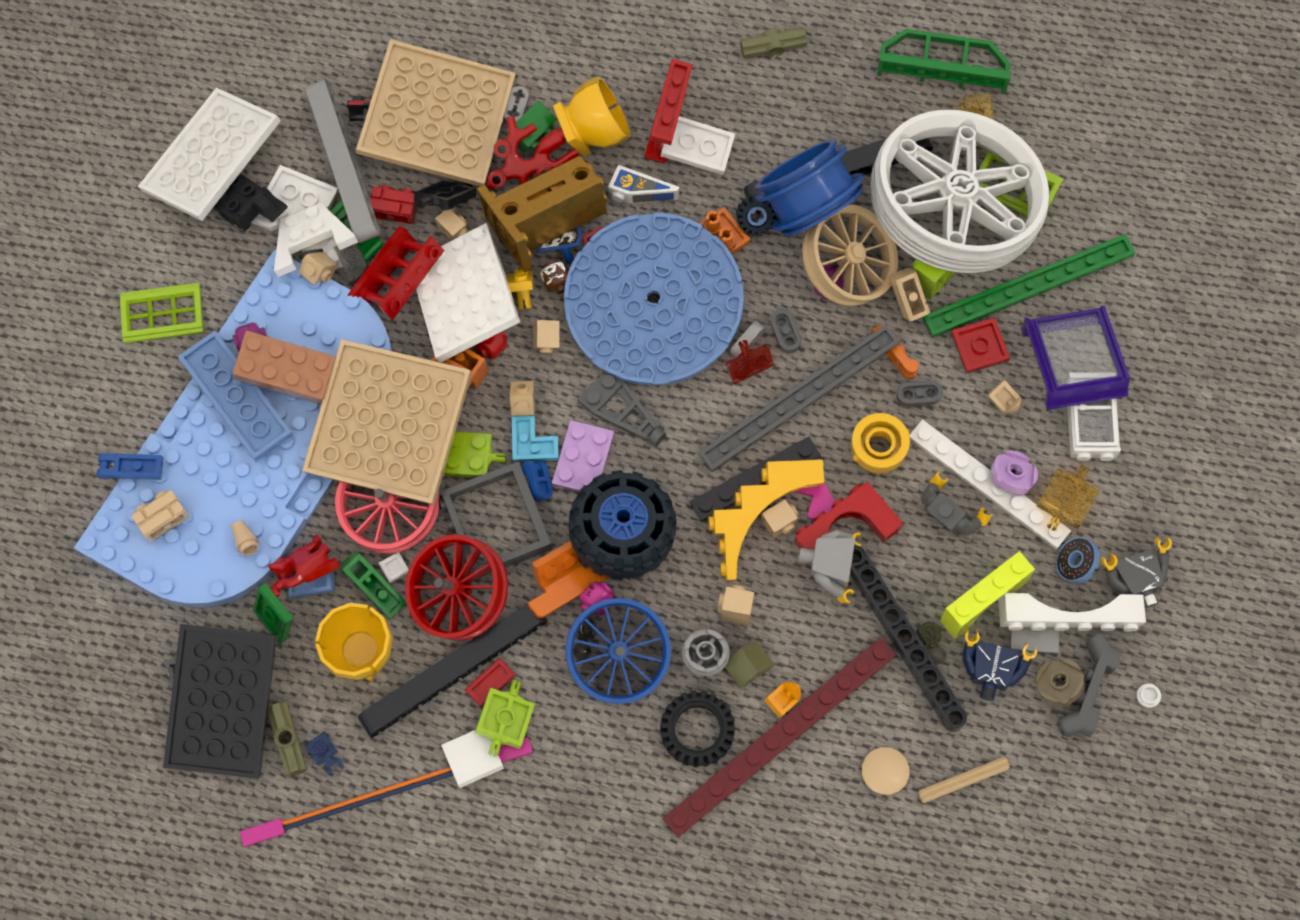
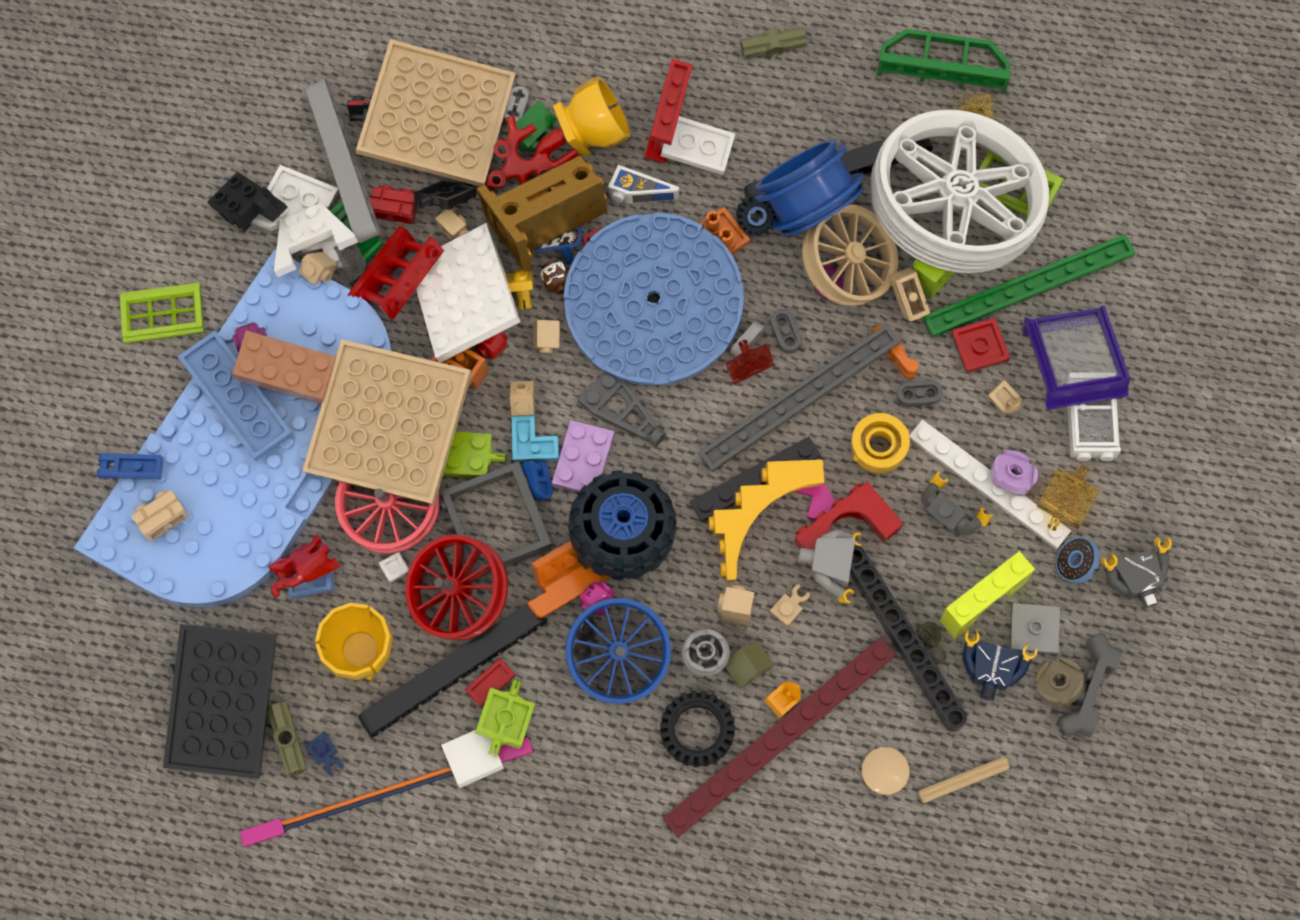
white plate [138,88,281,221] -> none
tan cone [231,520,259,556] -> none
green tile [253,583,294,644] -> none
green slope [339,551,406,619] -> none
tan brick [761,500,799,538] -> none
white arch [998,593,1146,632] -> none
white plate [1136,684,1161,708] -> none
none -> tan plate [769,584,810,627]

